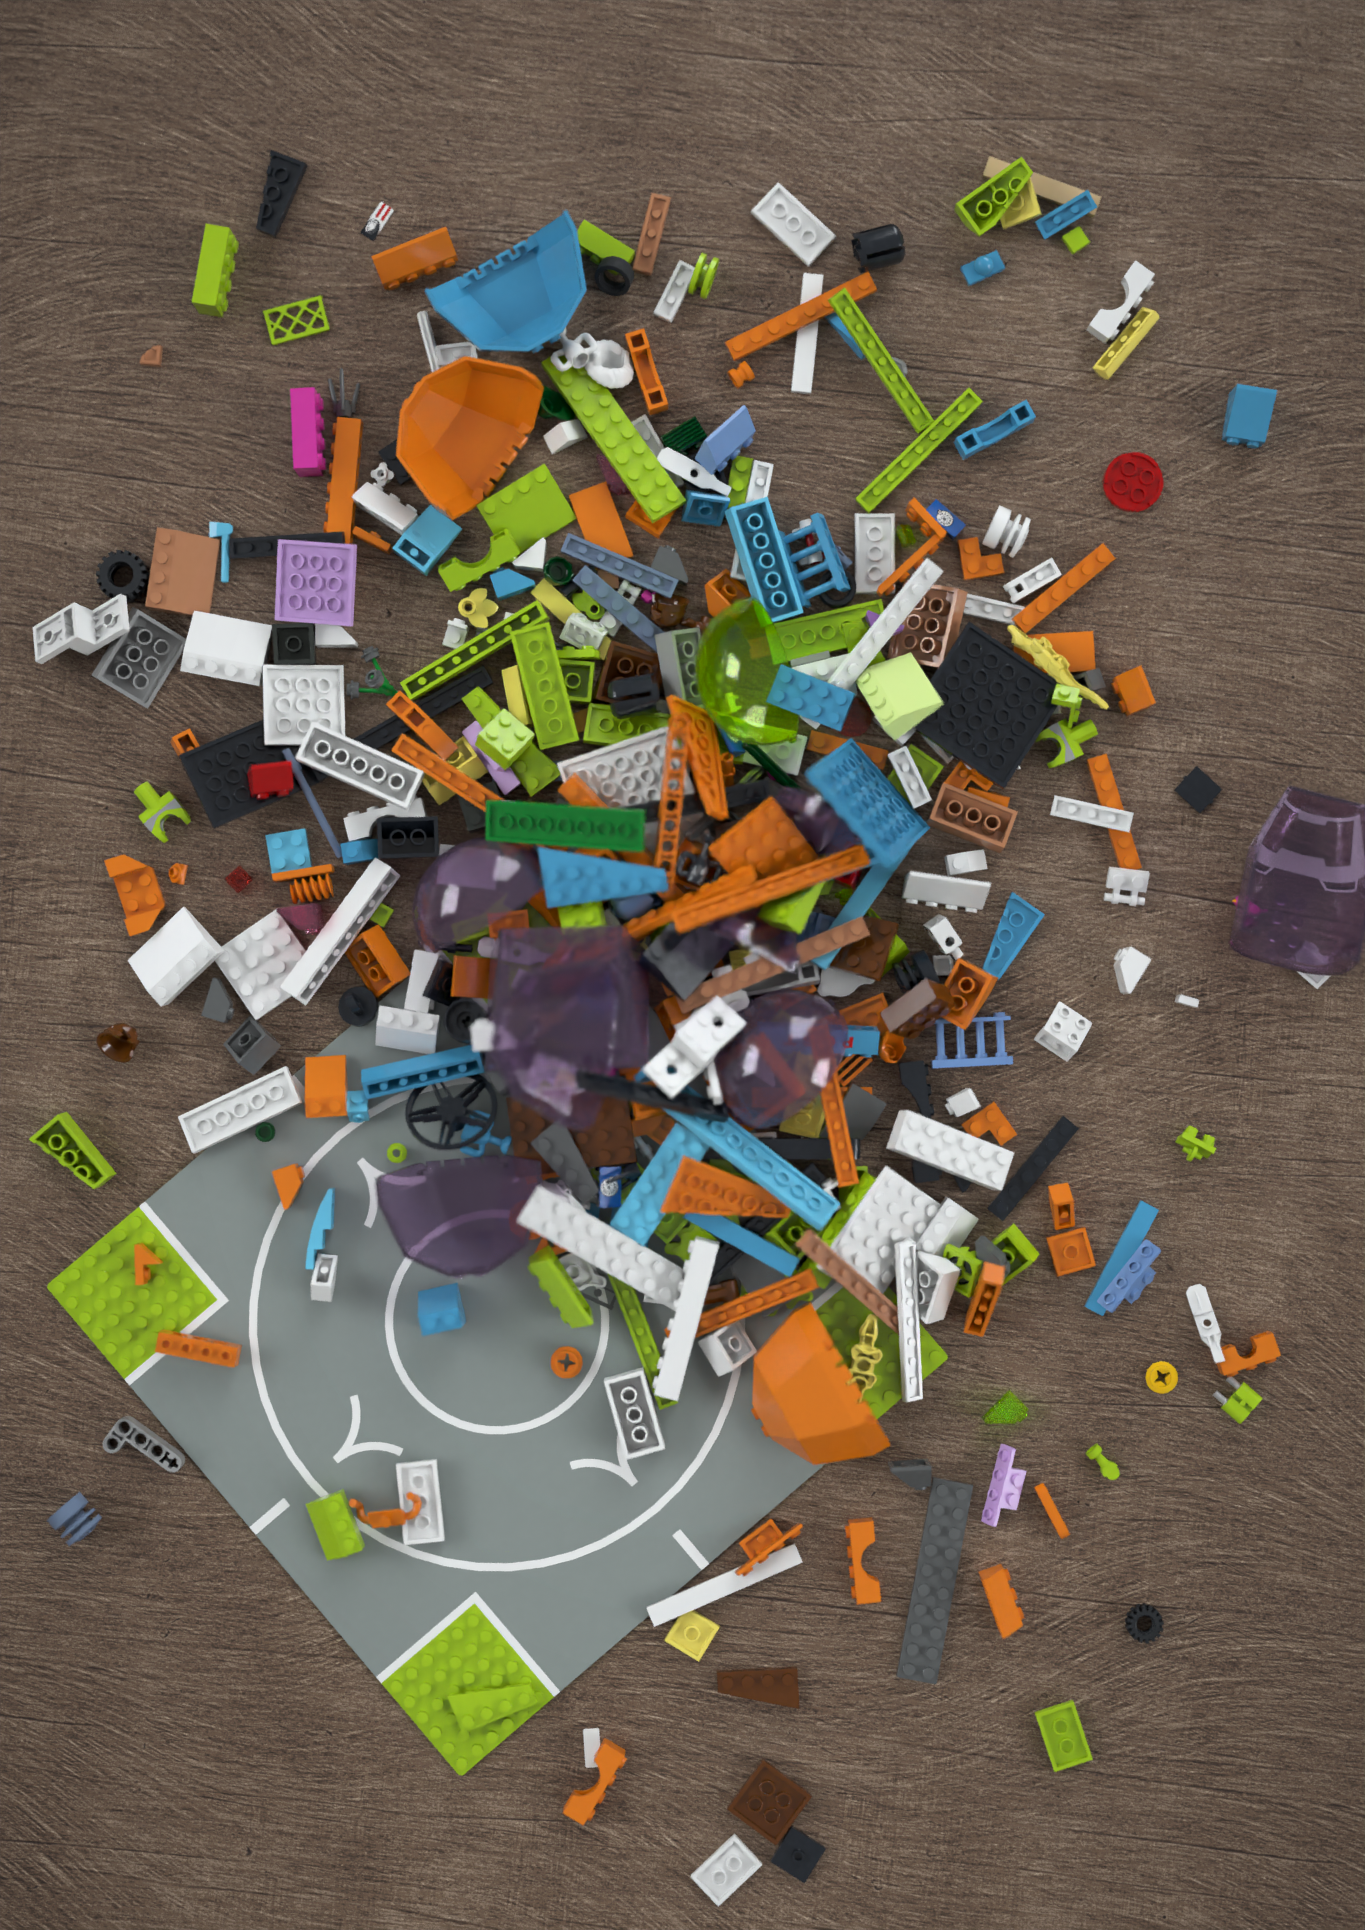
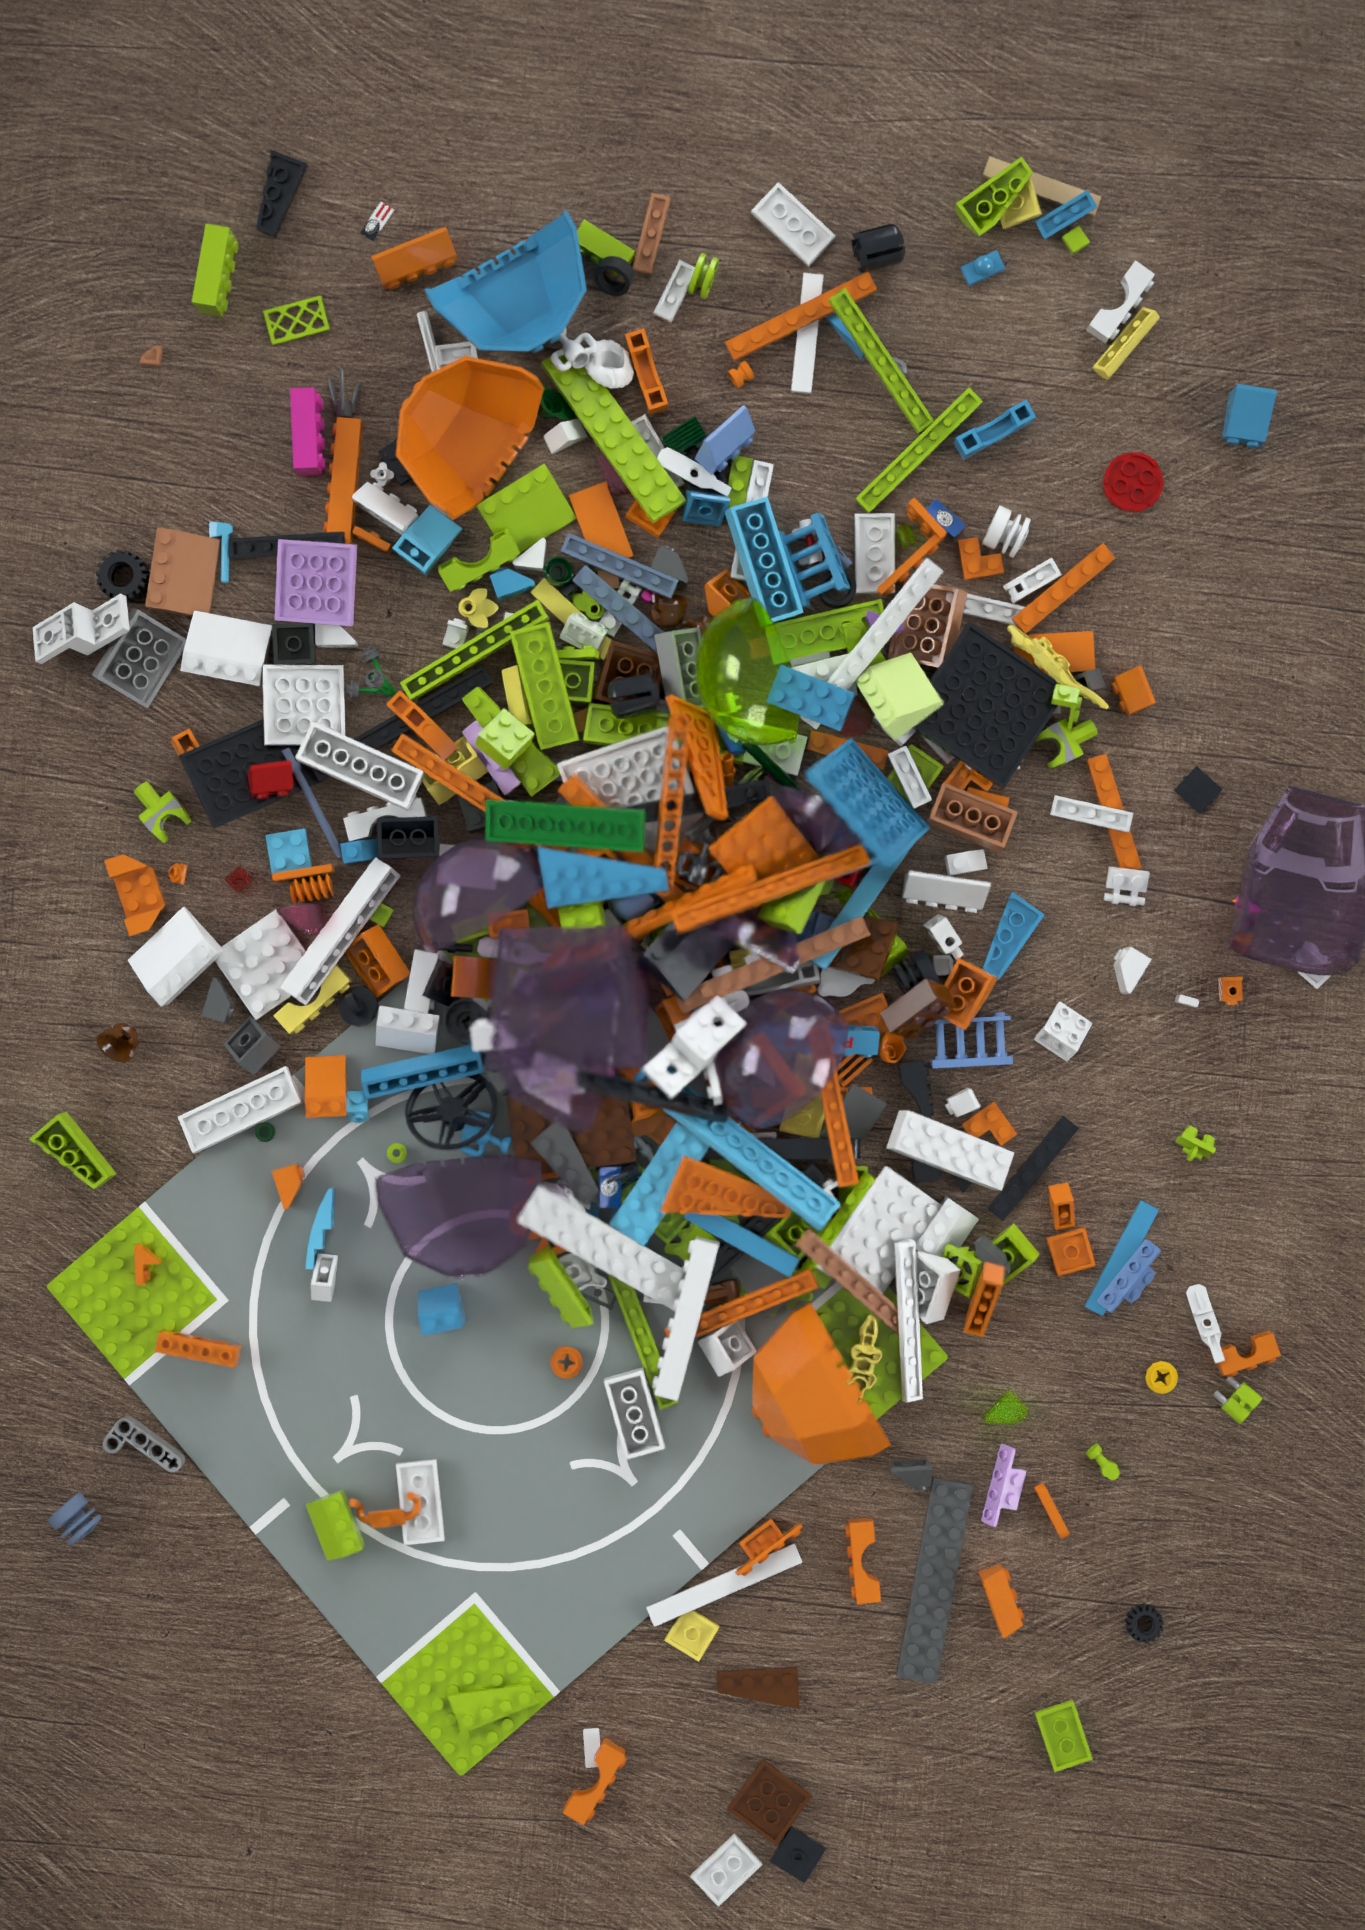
none -> light yellow arch [273,964,352,1034]
none -> orange brick [1218,976,1243,1005]

